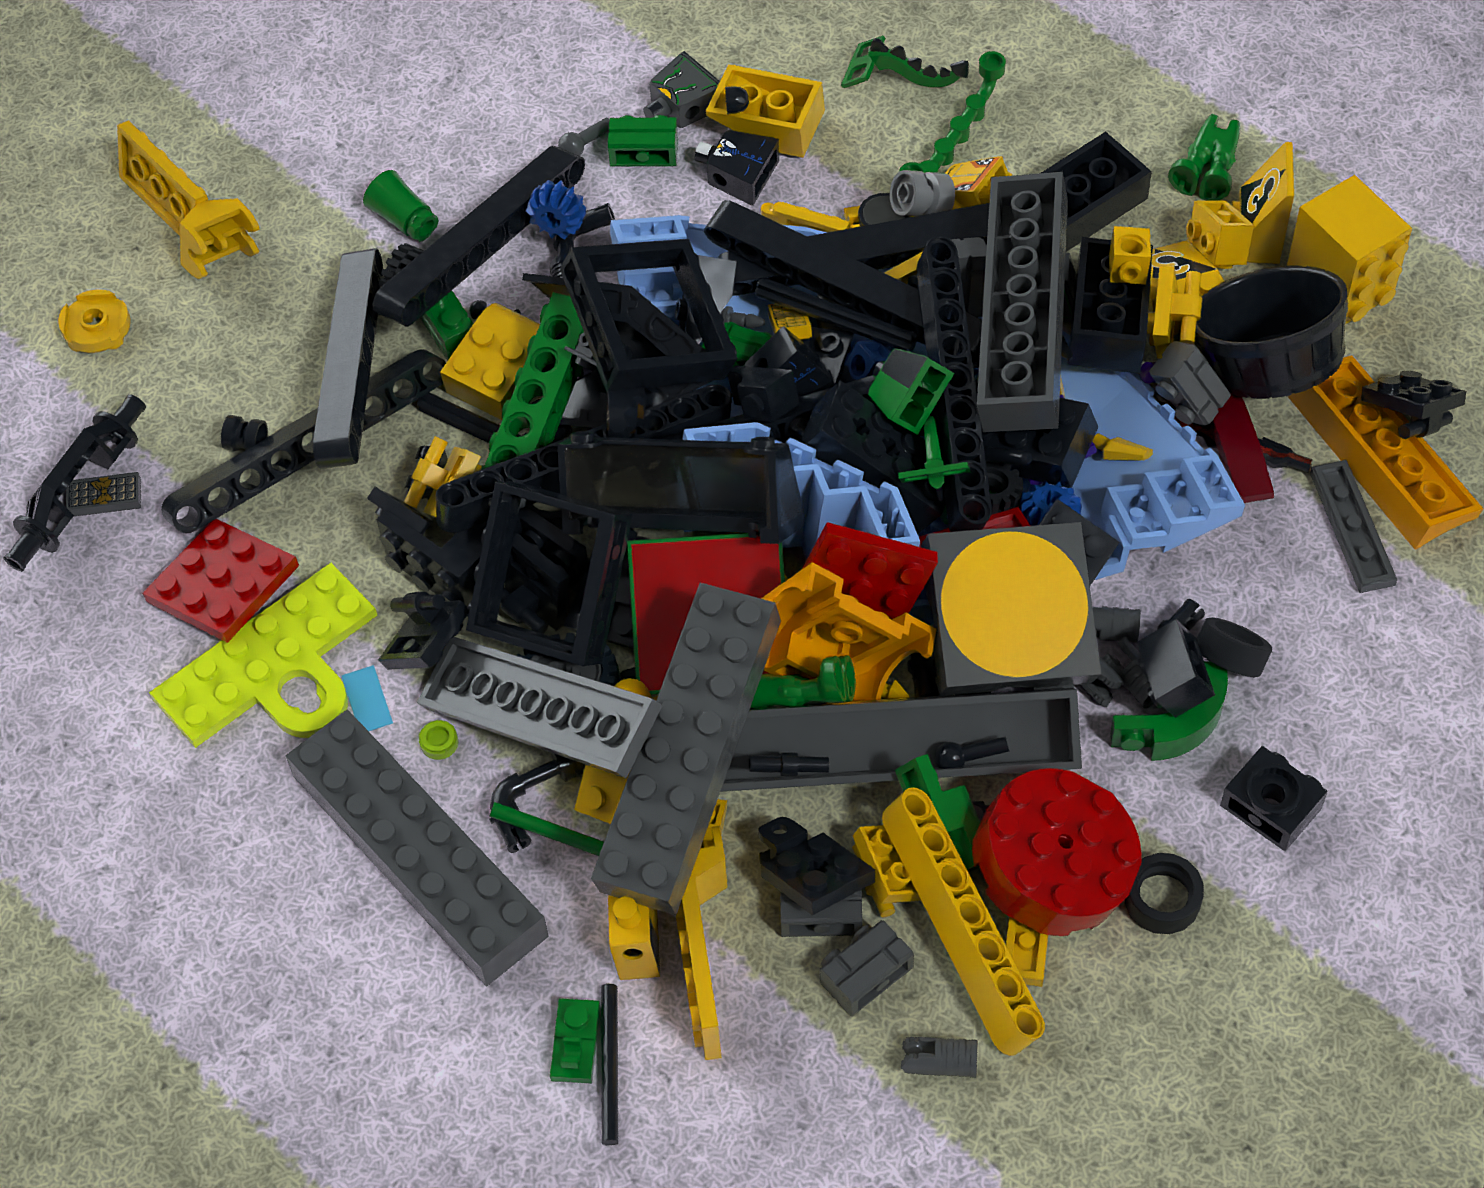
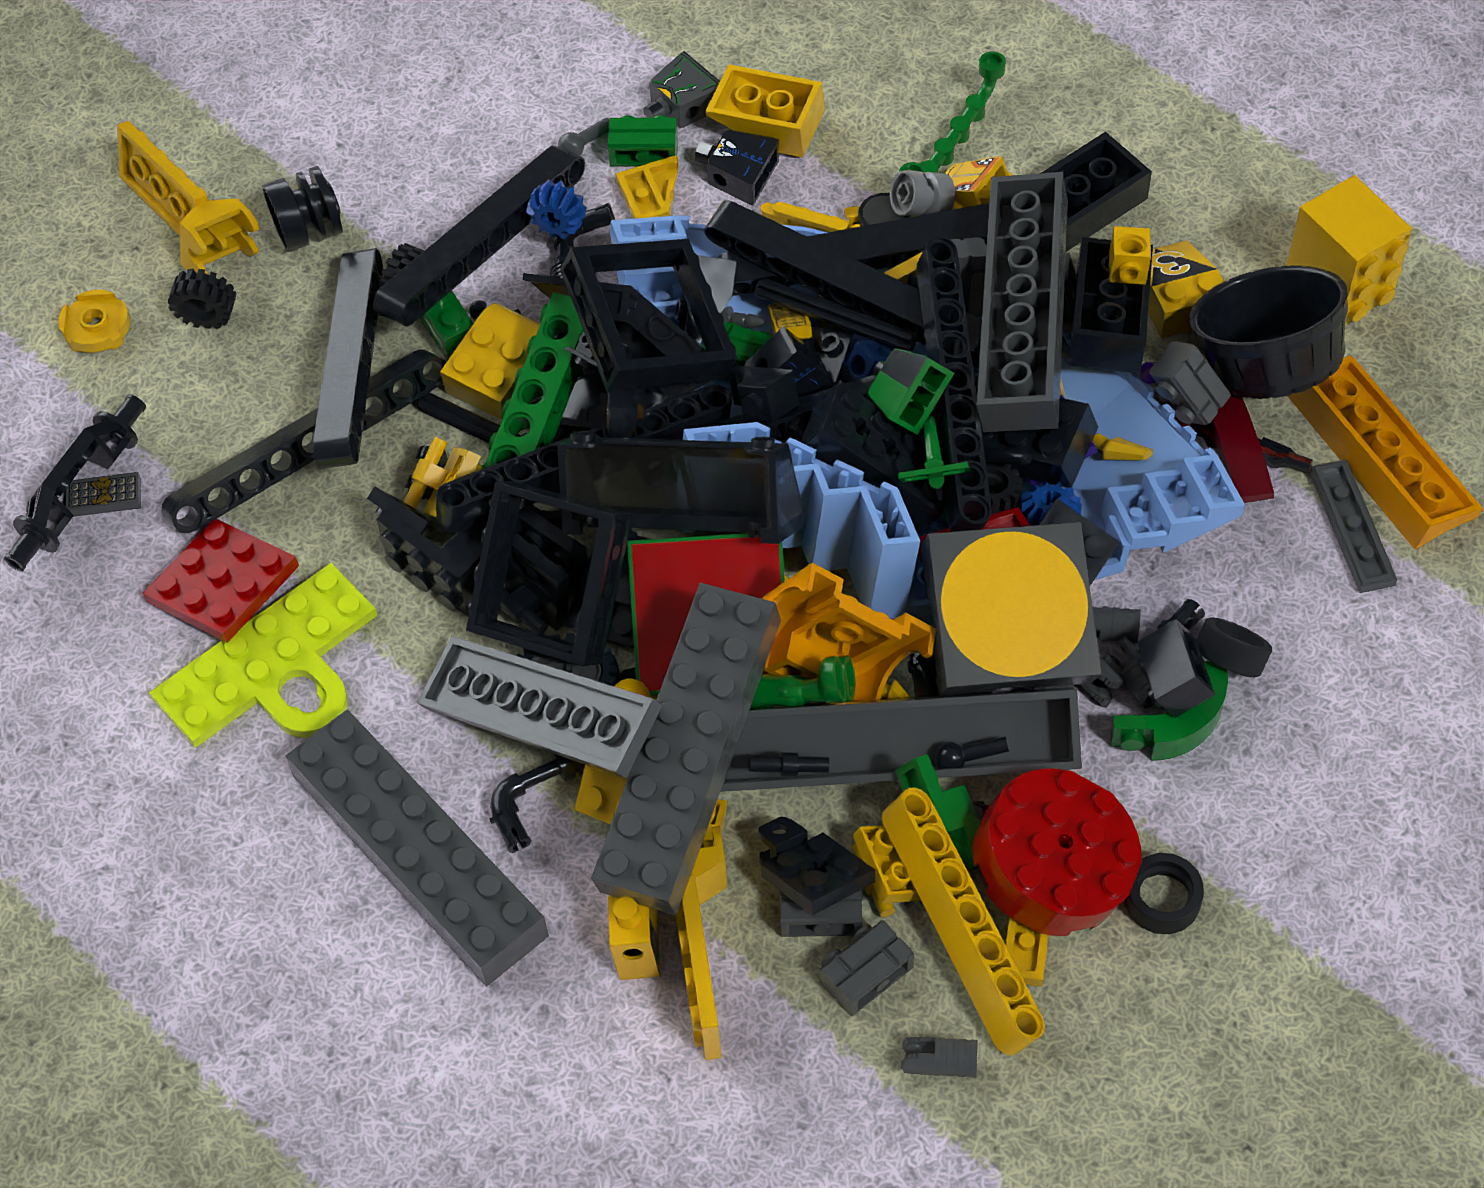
black wheel [221,415,268,451] -> none
medium azure sticker [341,665,393,731] -> none
green plant [363,170,439,242] -> none
black plate [378,592,470,670] -> none
lime tile [419,720,459,760] -> none
green bar [489,802,604,856] -> none
green plate [550,998,601,1084] -> none
black bar [601,984,618,1146] -> none
black hinge [725,86,749,114] -> none
red plate [802,522,938,620] -> none
green piece [841,35,969,88] -> none
yellow plate [1147,266,1202,358] -> none
green piece [1168,114,1241,201] -> none
yellow brick [1186,201,1254,269] -> none
black brick [1220,746,1328,852] -> none
yellow slope [1232,142,1294,264] -> none
black plate [1361,371,1467,439] -> none
none -> black tyre [168,269,236,329]
none -> black wheel [262,166,343,252]
none -> yellow wing [615,155,679,219]

